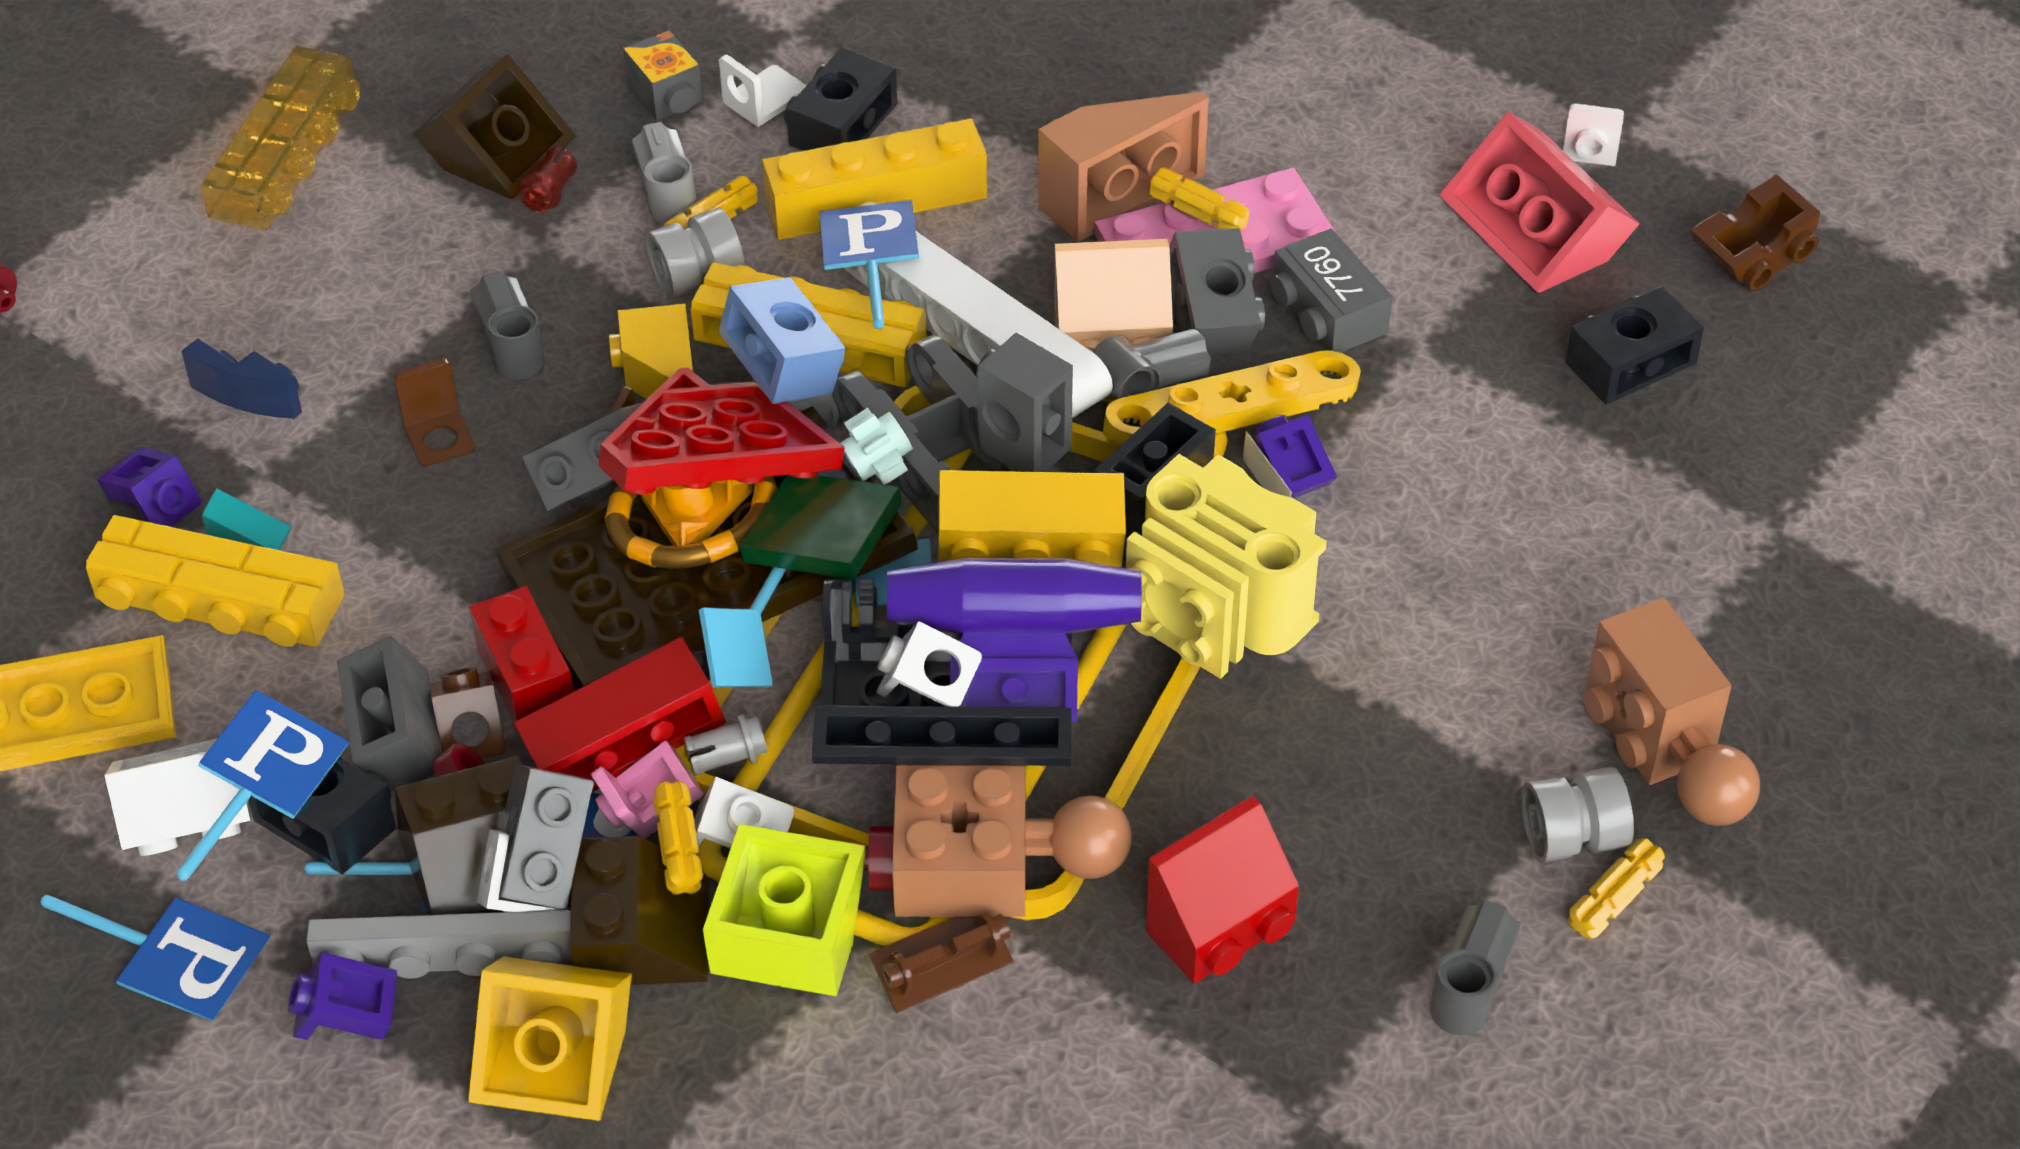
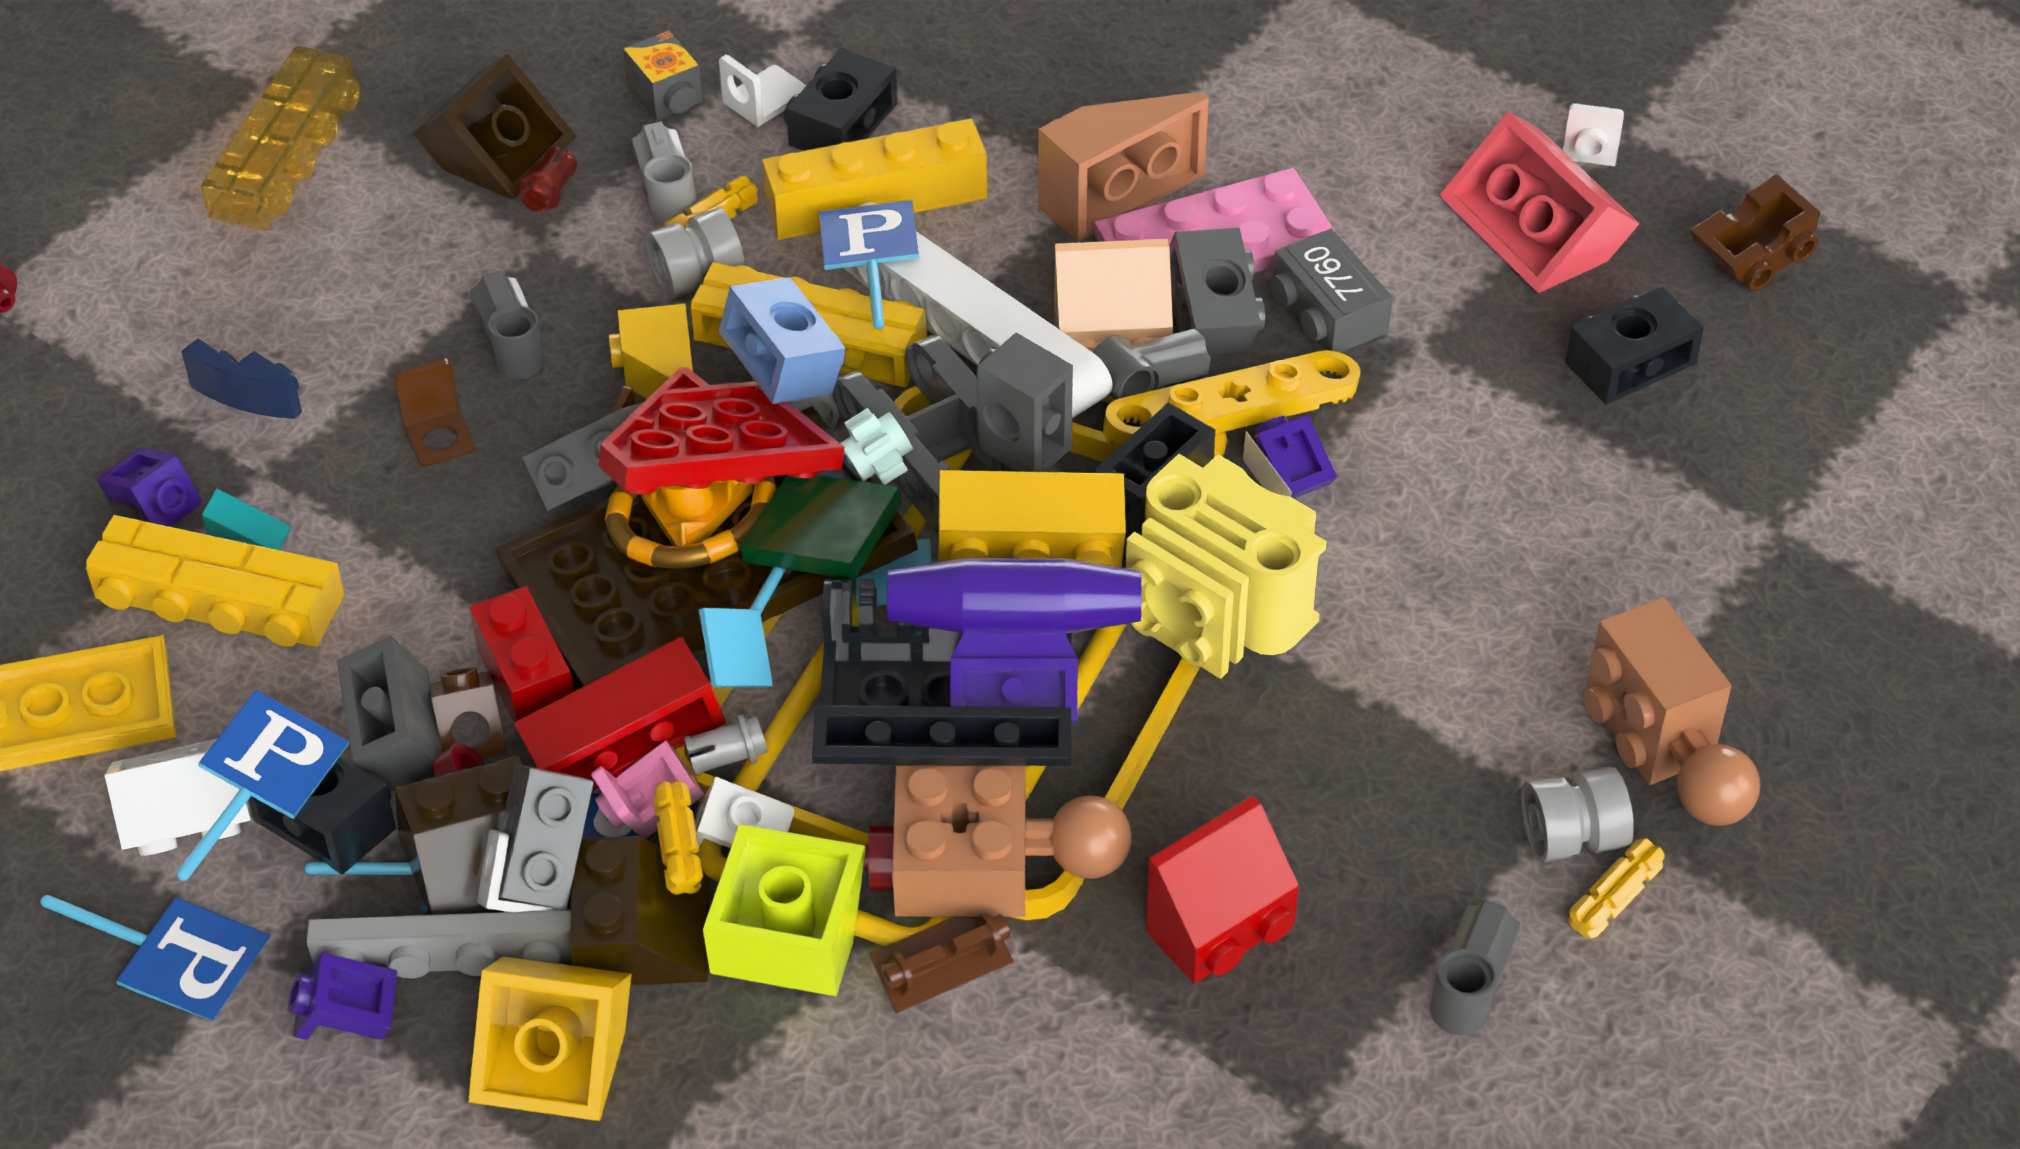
white bracket [877,621,982,707] -> none
yellow axle [1149,168,1250,232] -> none

